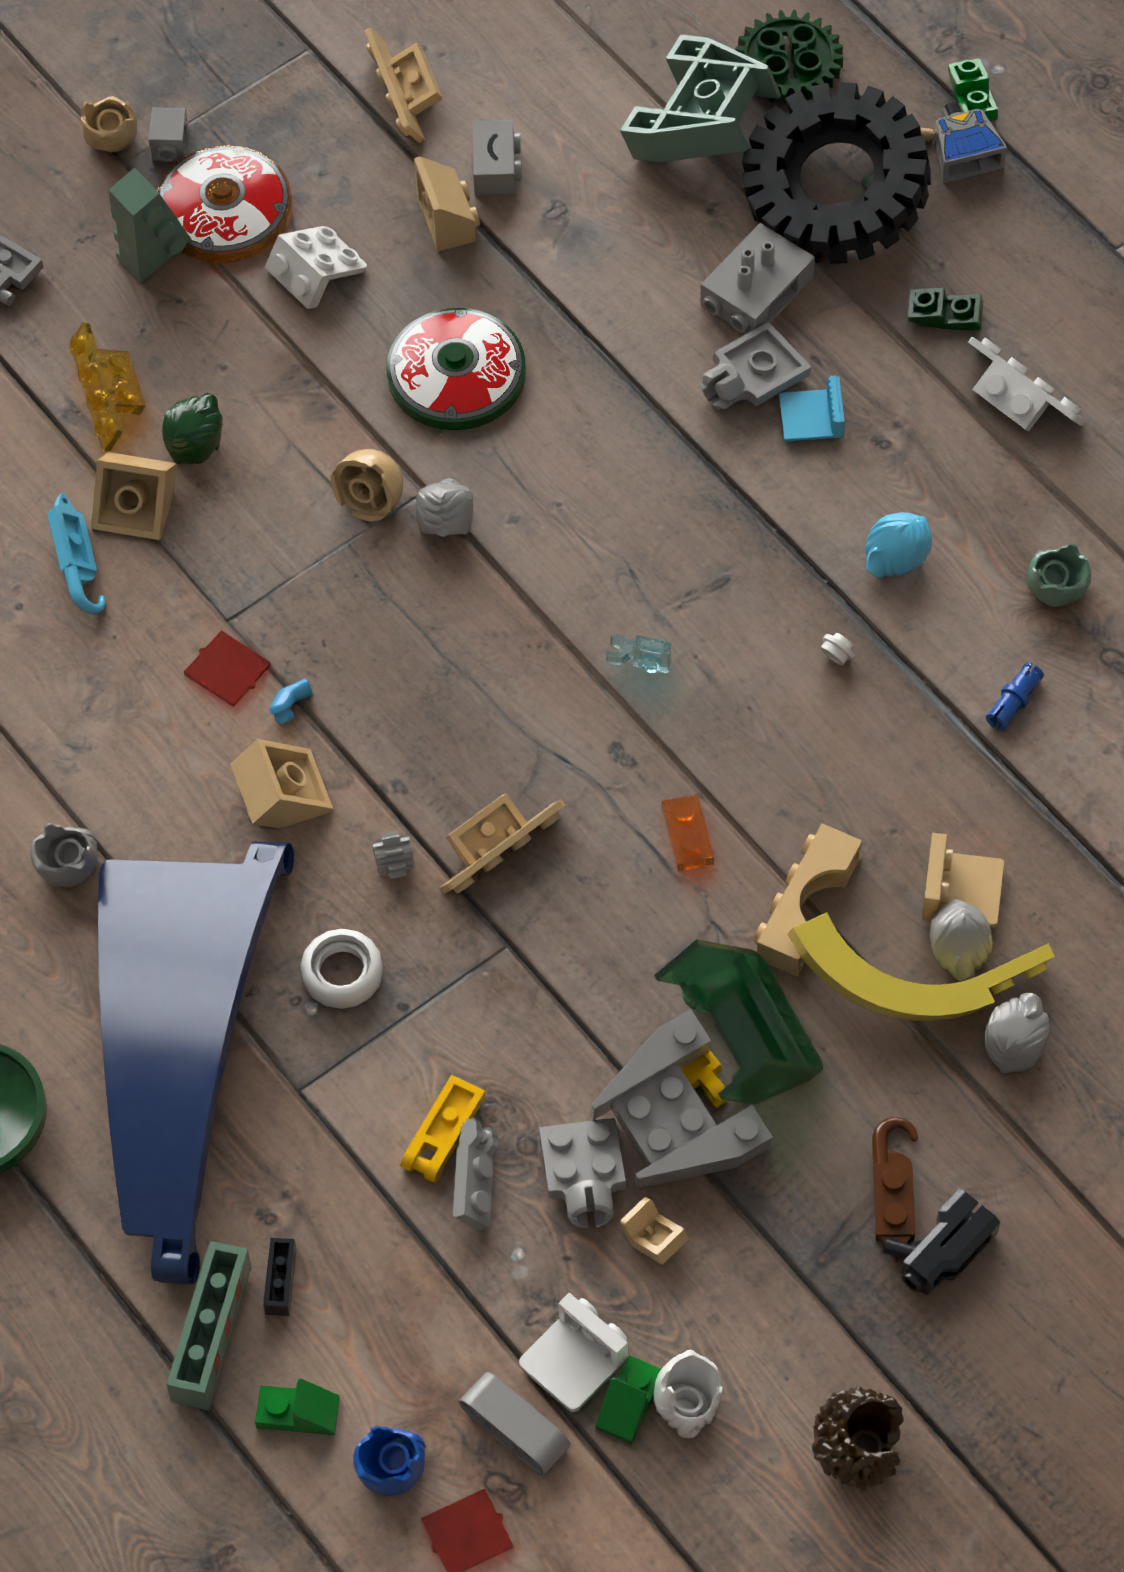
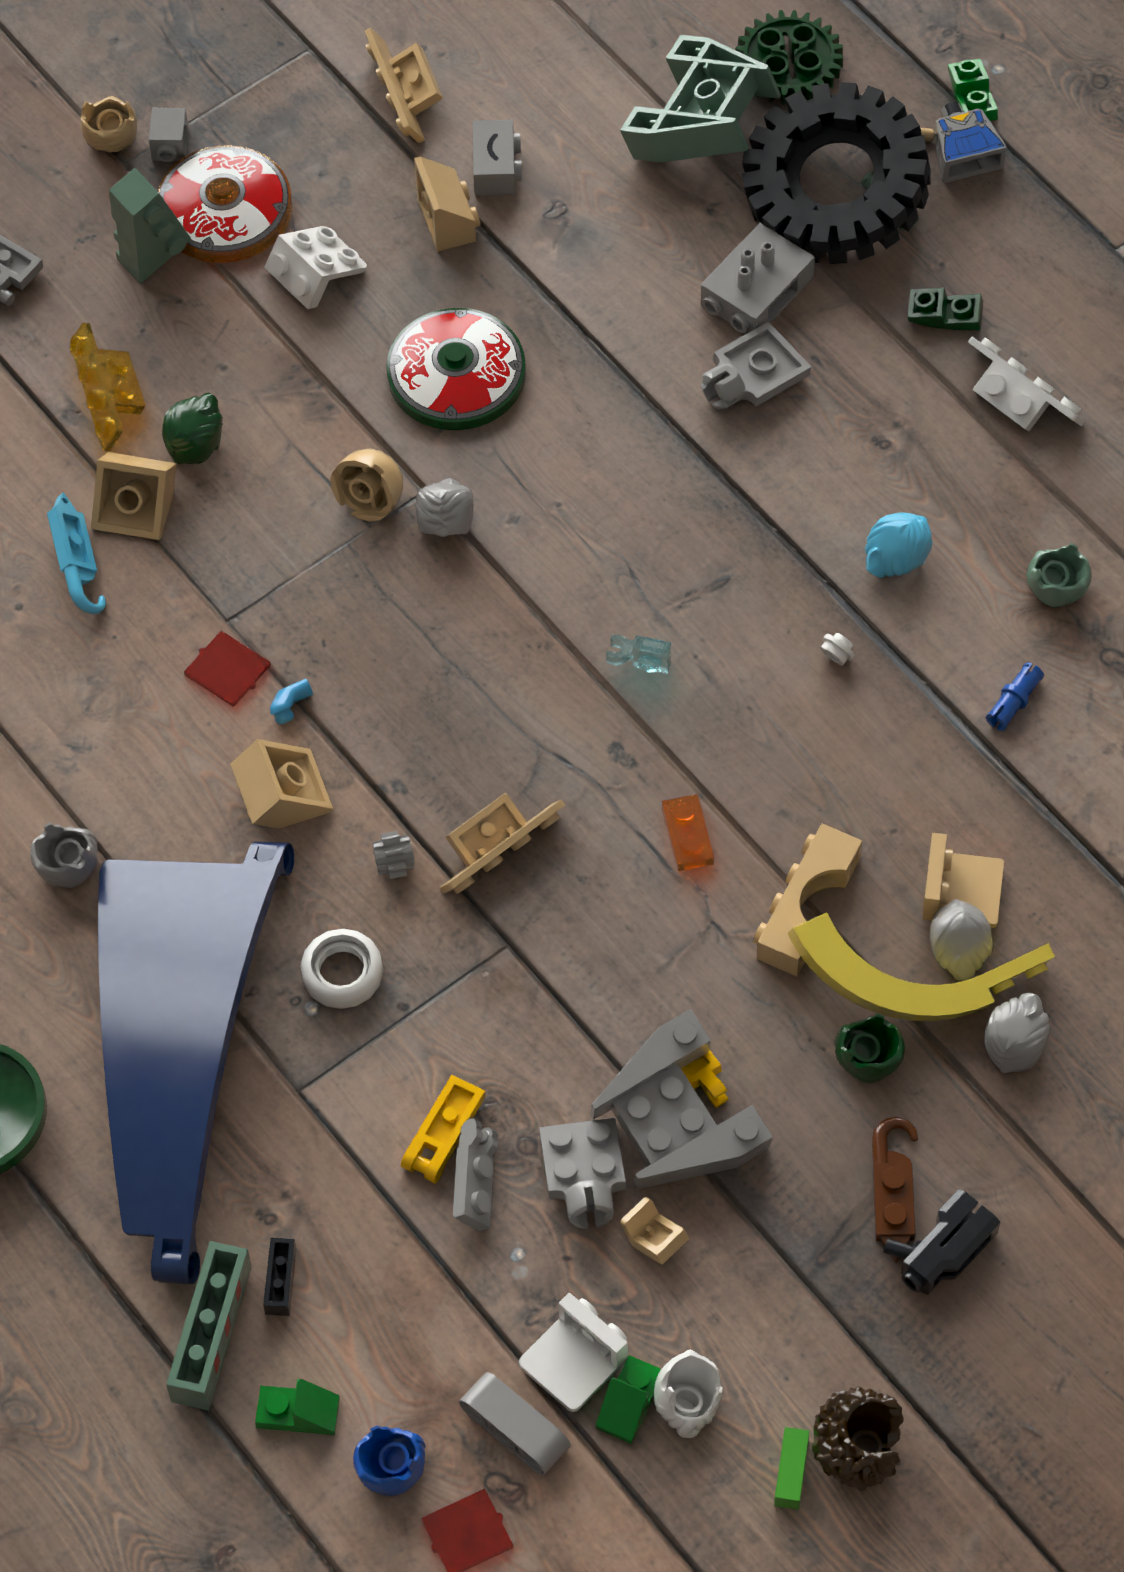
clear green windscreen [654,939,823,1104] -> none
medium azure piece [779,375,845,442] -> none
none -> bright green piece [774,1427,810,1510]
none -> dark green hair [834,1014,905,1084]

